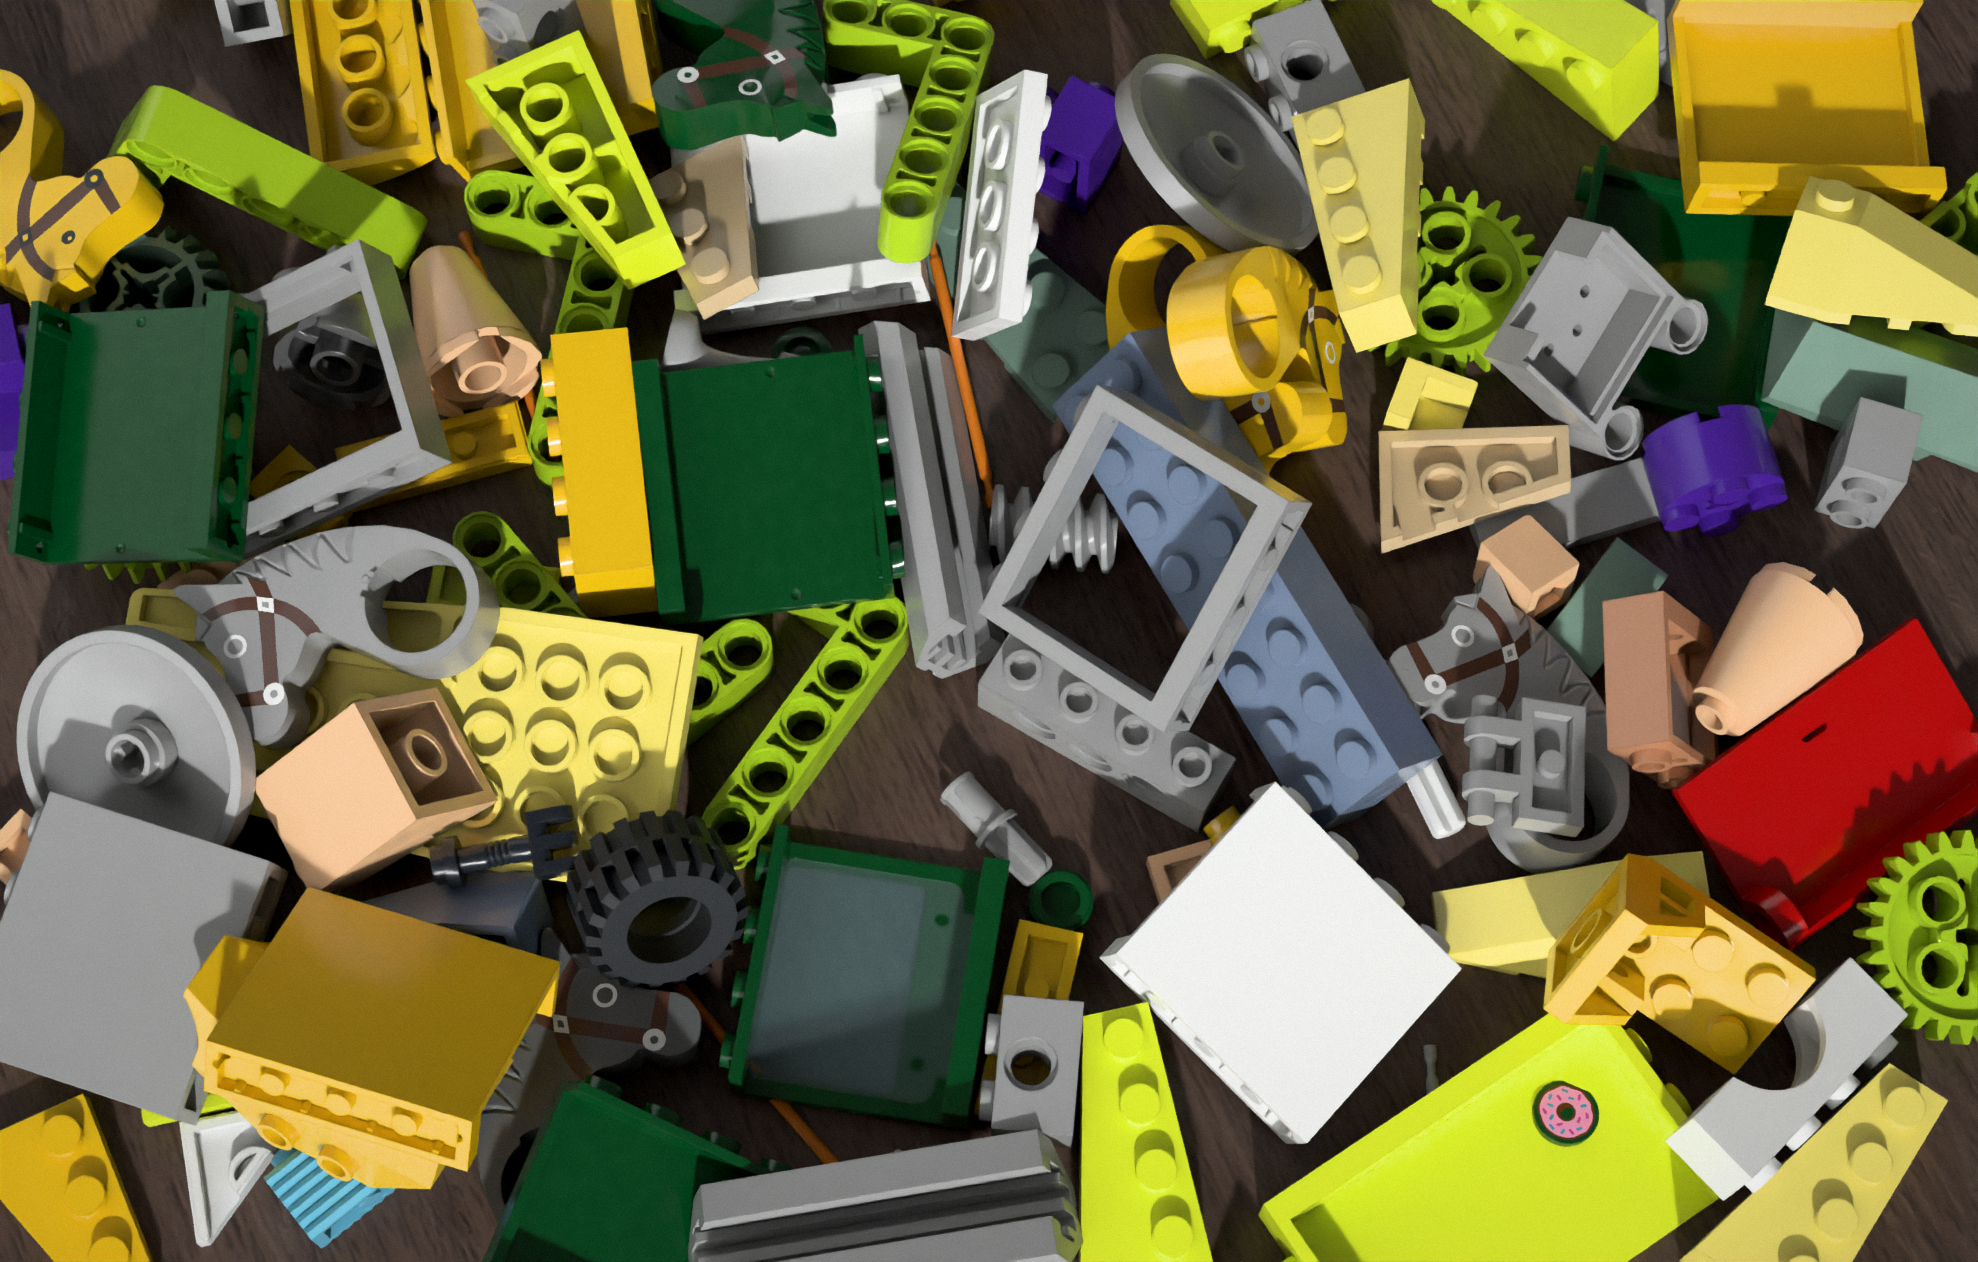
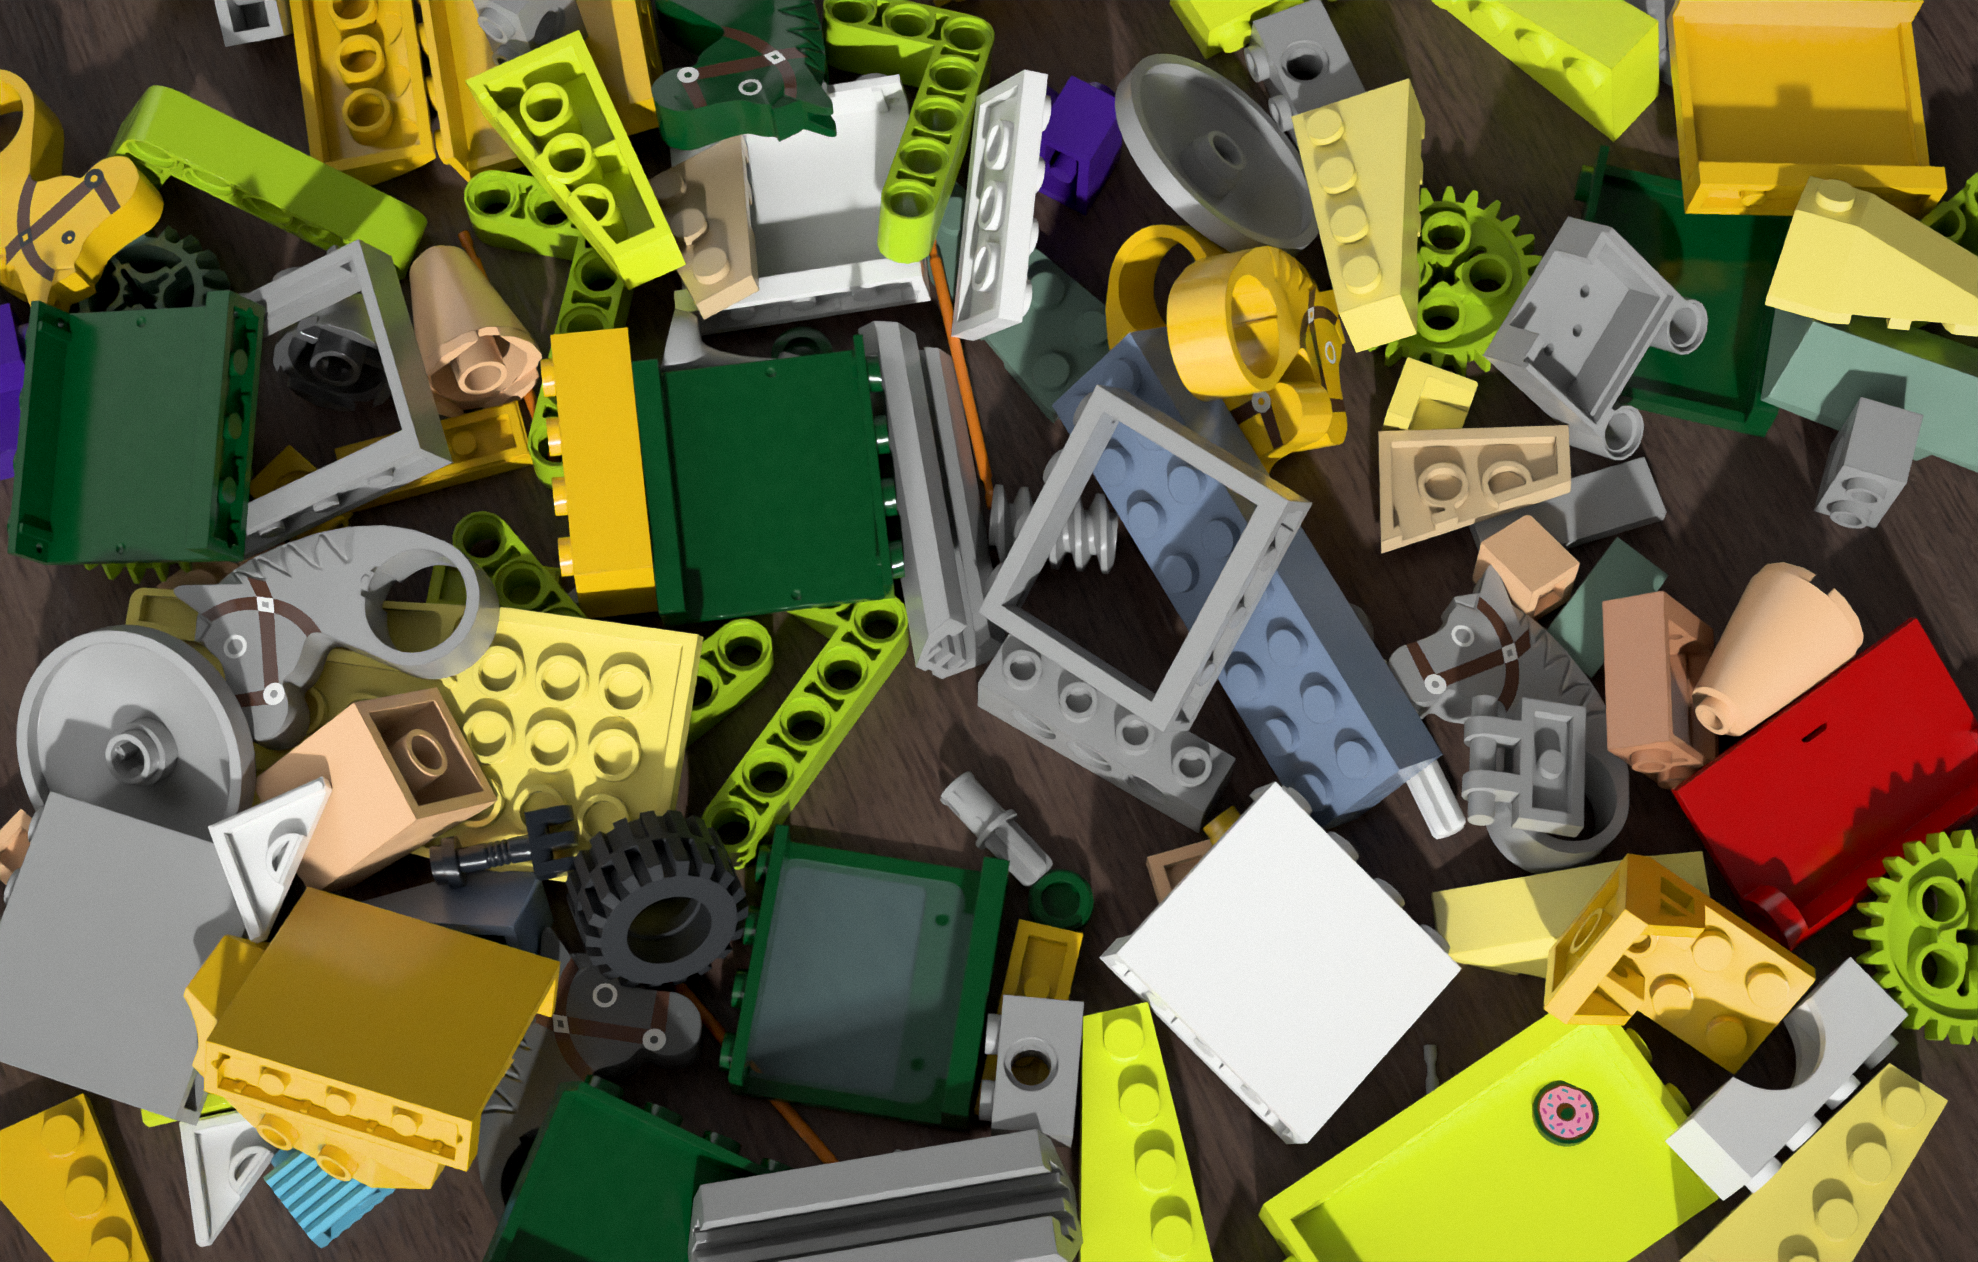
dark purple brick [1640,405,1788,537] -> none
none -> white tile [208,776,332,944]

